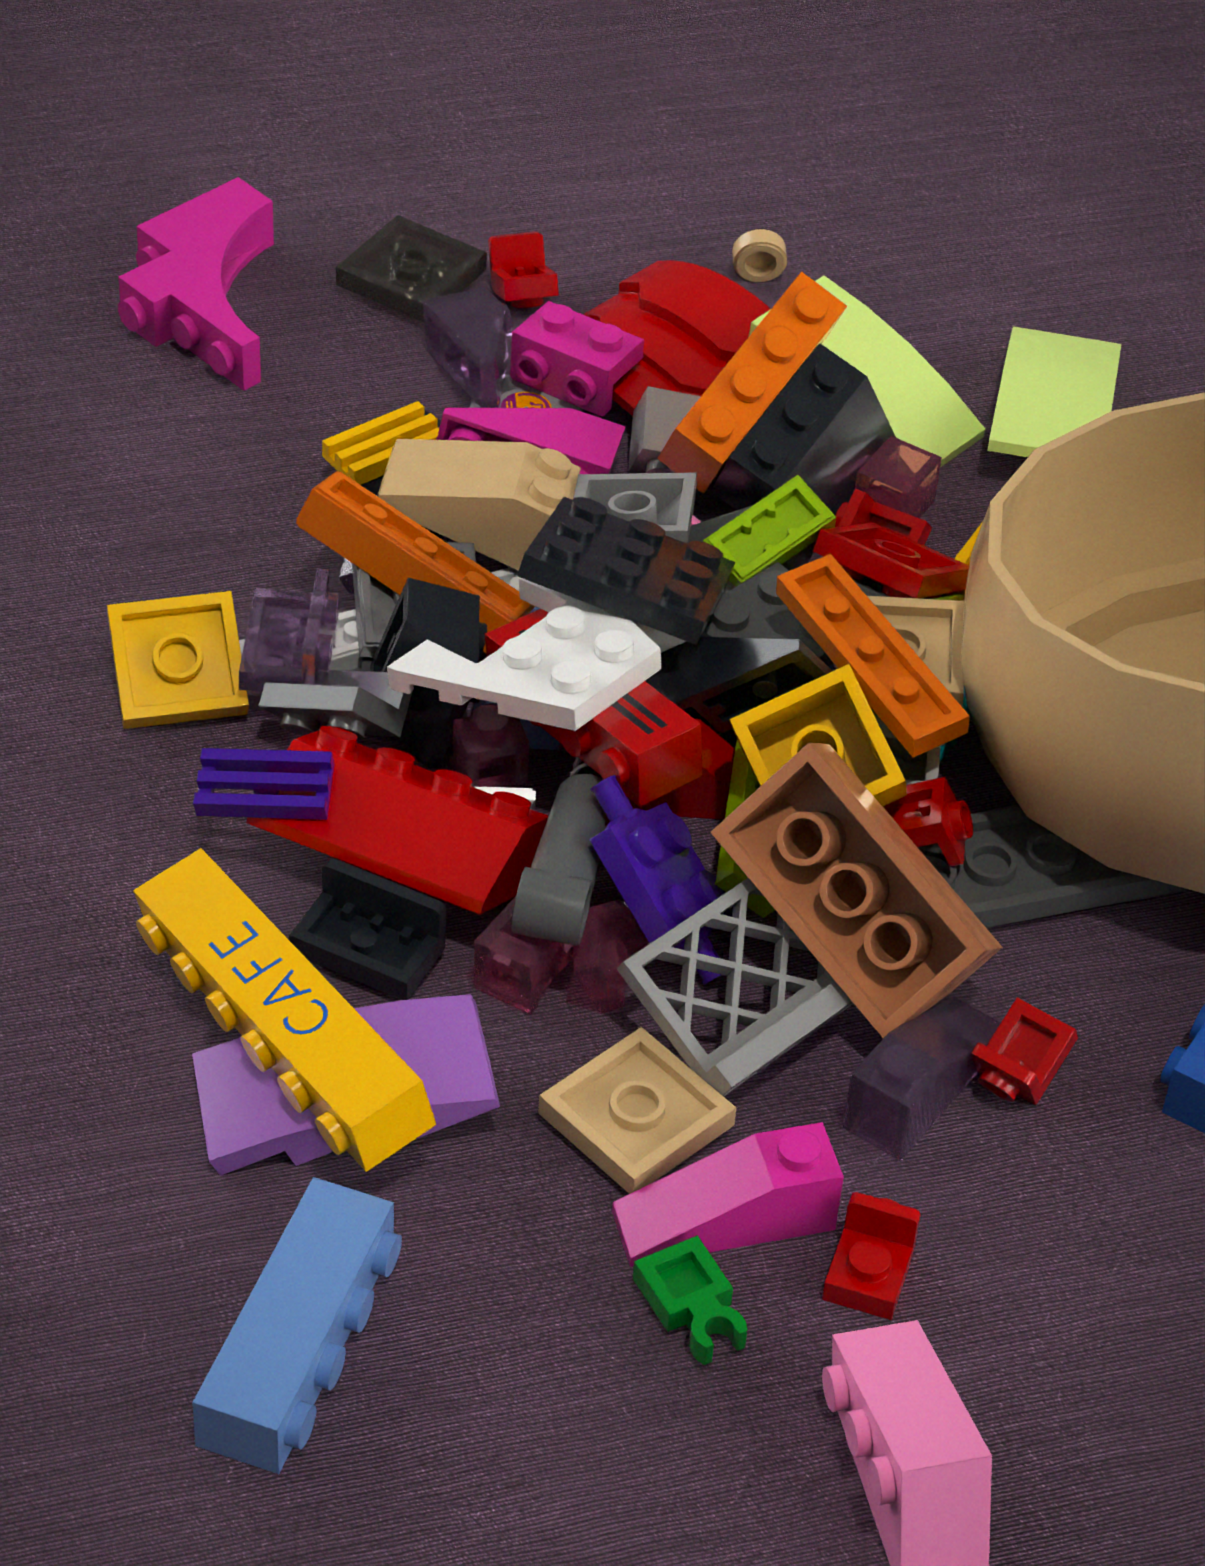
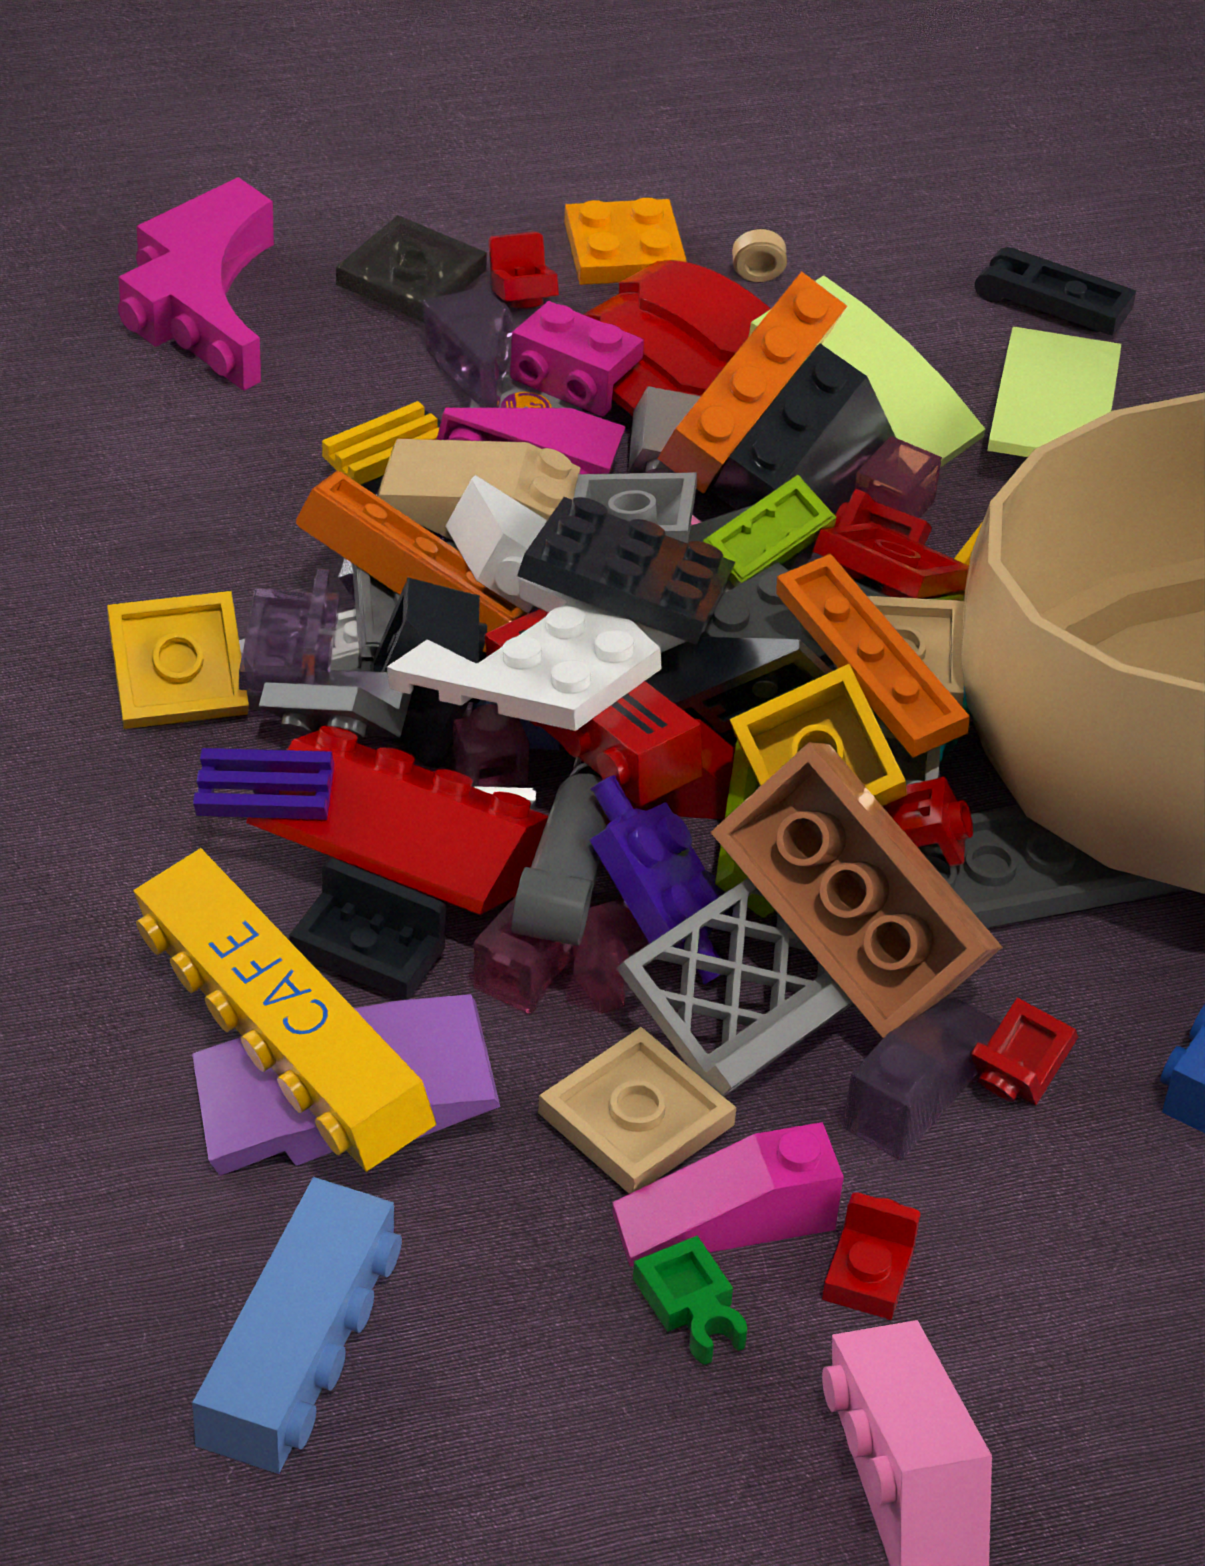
none -> white slope [446,475,547,613]
none -> light orange plate [564,198,687,285]
none -> black plate [974,247,1136,336]

